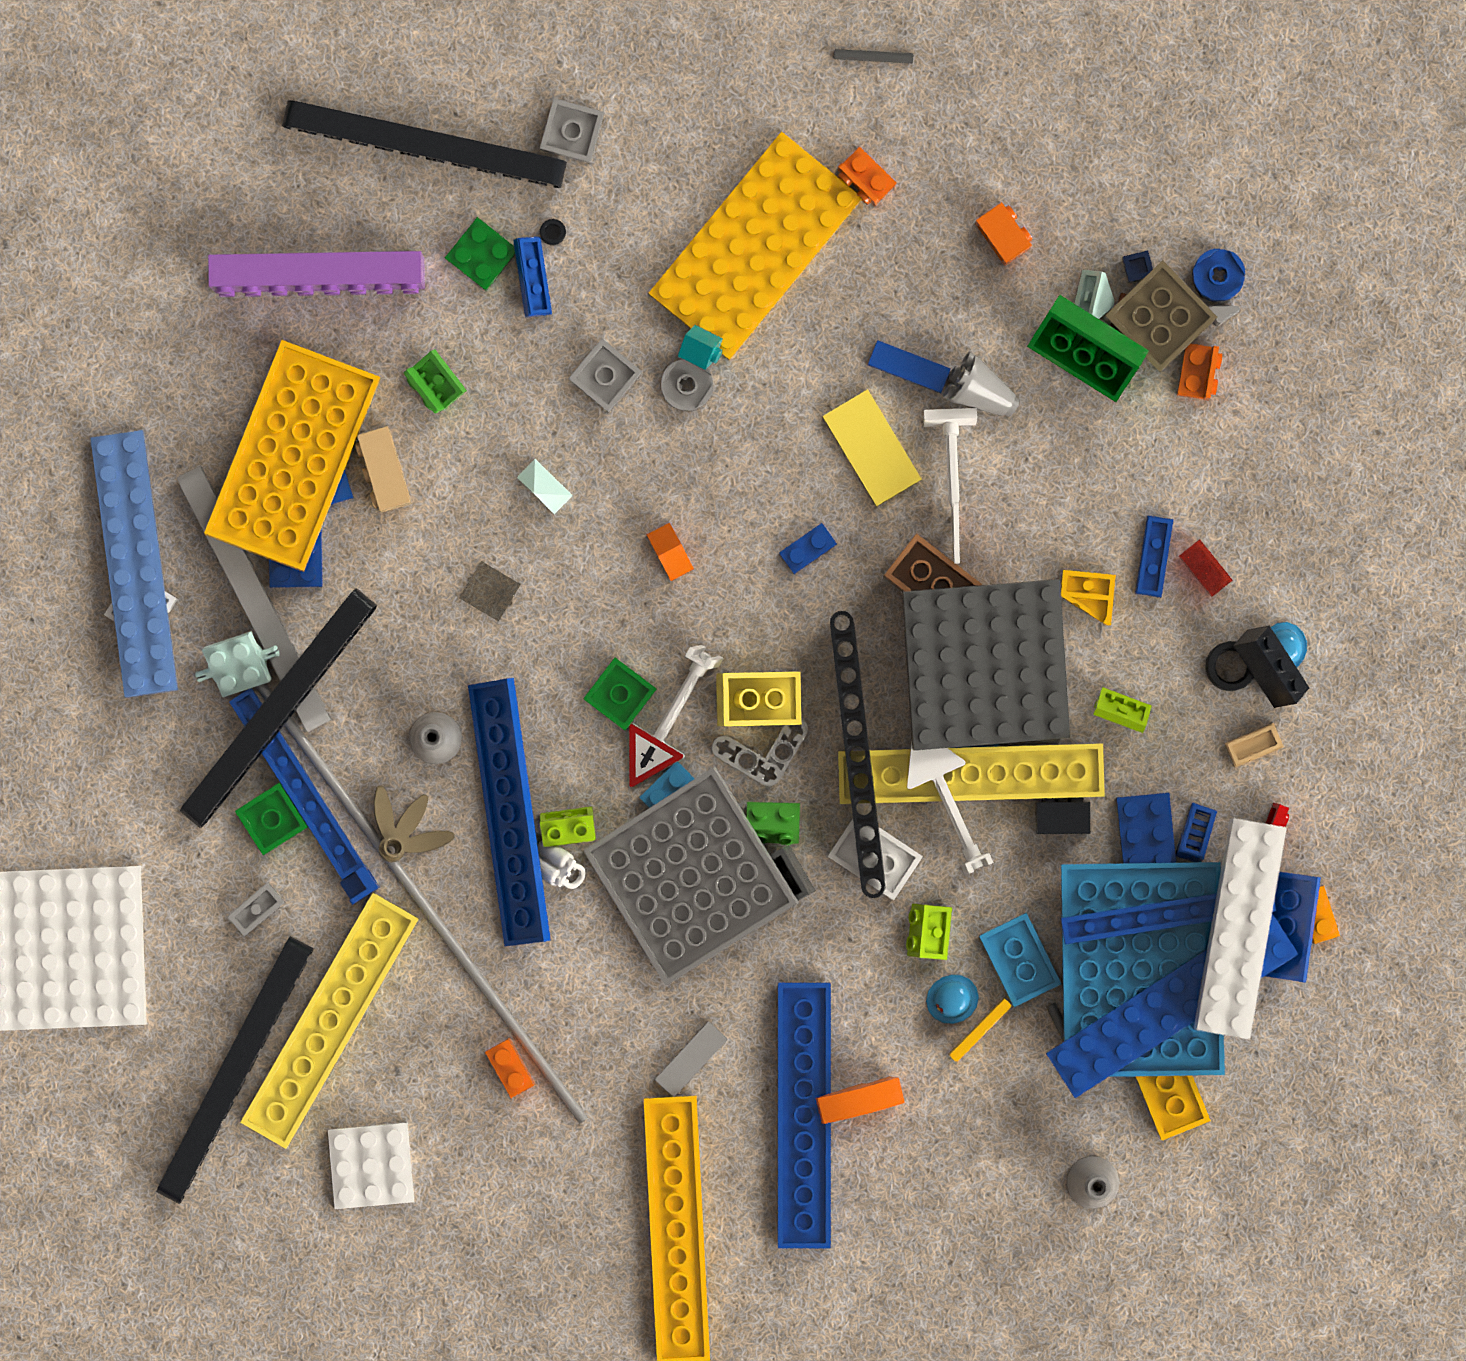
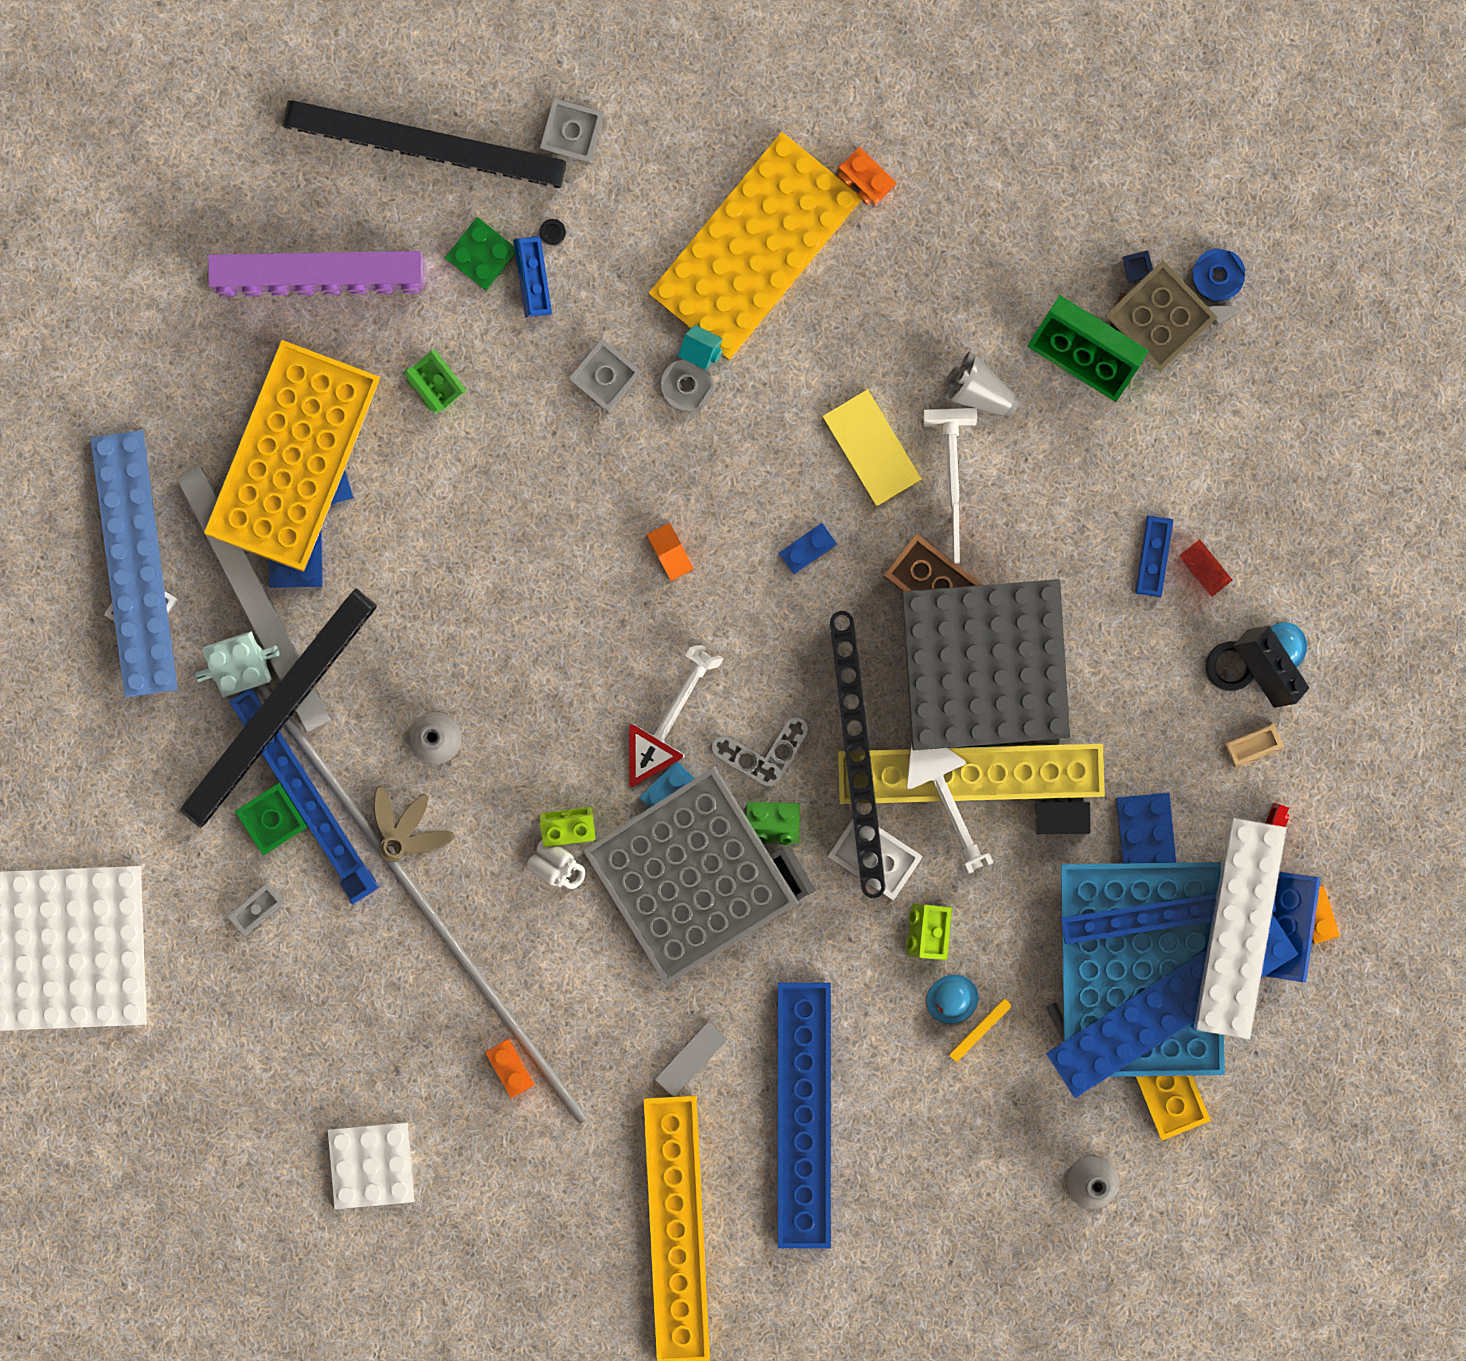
black beam [156,936,314,1204] -> none
light yellow plate [240,892,419,1149] -> none
tan brick [355,426,412,513] -> none
clear smoke piece [459,561,521,622] -> none
blue plate [468,678,551,947] -> none
light aqua slope [517,459,573,514] -> none
green plate [583,657,657,731] -> none
light yellow slope [716,672,802,726] -> none
orange slope [816,1076,905,1124] -> none
dark grey piece [834,49,913,64] -> none
blue tile [868,340,951,394] -> none
orange brick [975,202,1033,266] -> none
dark azure plate [979,913,1061,1007] -> none
yellow wing [1061,570,1116,626] -> none
light aqua slope [1074,270,1115,319] -> none
lime bracket [1093,687,1152,733] -> none
blue slope [1175,803,1217,862] -> none
orange bracket [1177,343,1222,400] -> none

